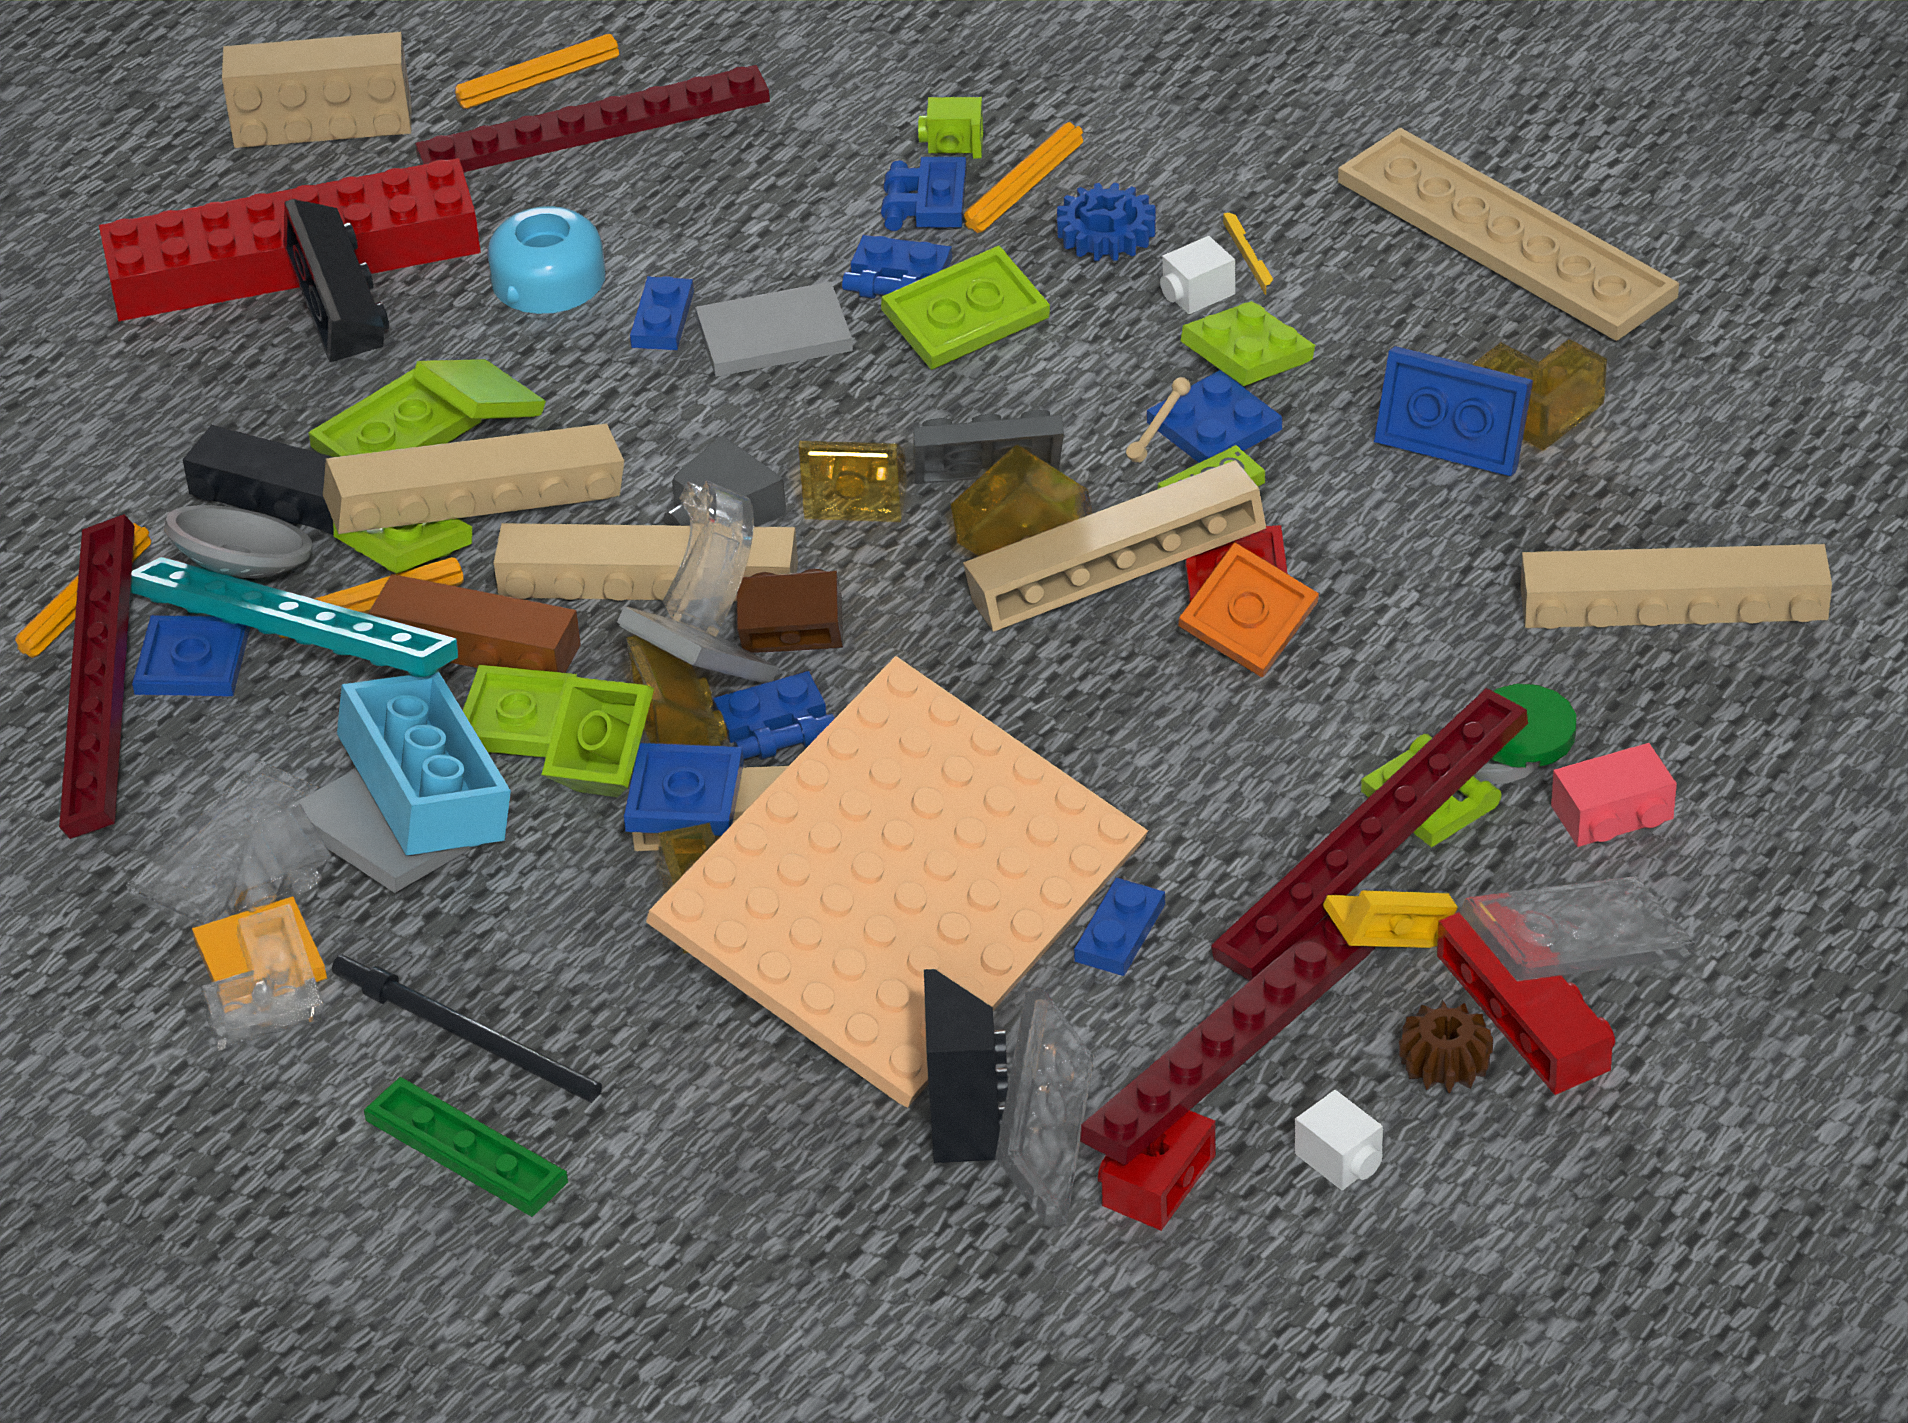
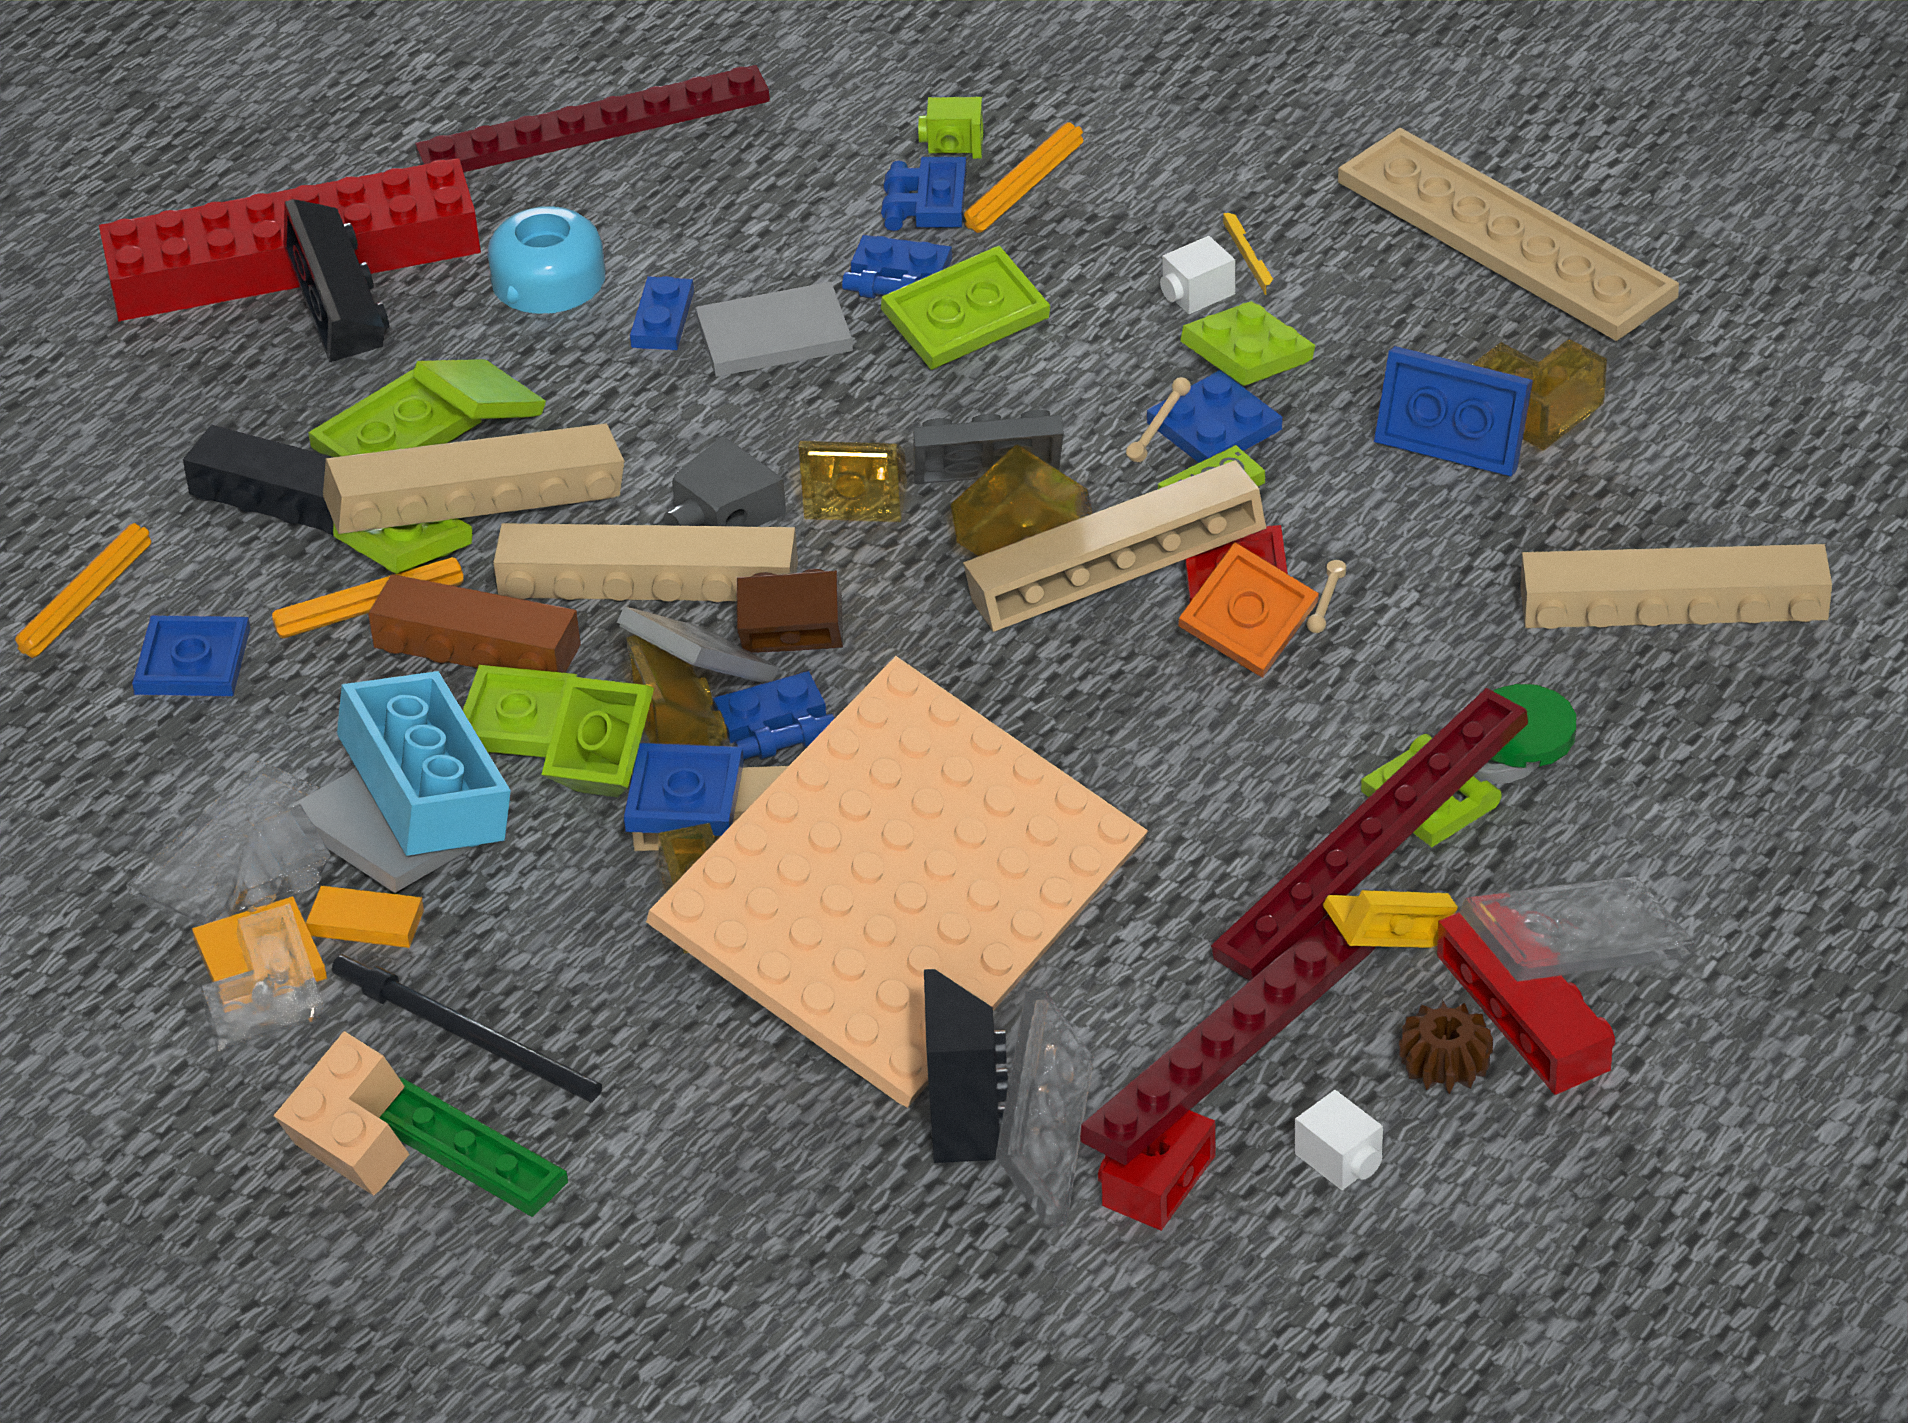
dark red plate [59,514,135,839] -> none
teal plate [130,557,458,677] -> none
light grey dish [164,505,313,580] -> none
tan brick [222,32,411,148] -> none
light orange axle [455,34,619,109] -> none
clear arch [663,480,754,637] -> none
blue gear [1057,183,1156,261] -> none
blue plate [1074,877,1165,976] -> none
coral brick [1551,743,1677,847] -> none
none -> light nougat brick [274,1031,410,1196]
none -> light orange tile [306,886,424,948]
none -> tan hinge [1306,560,1346,633]

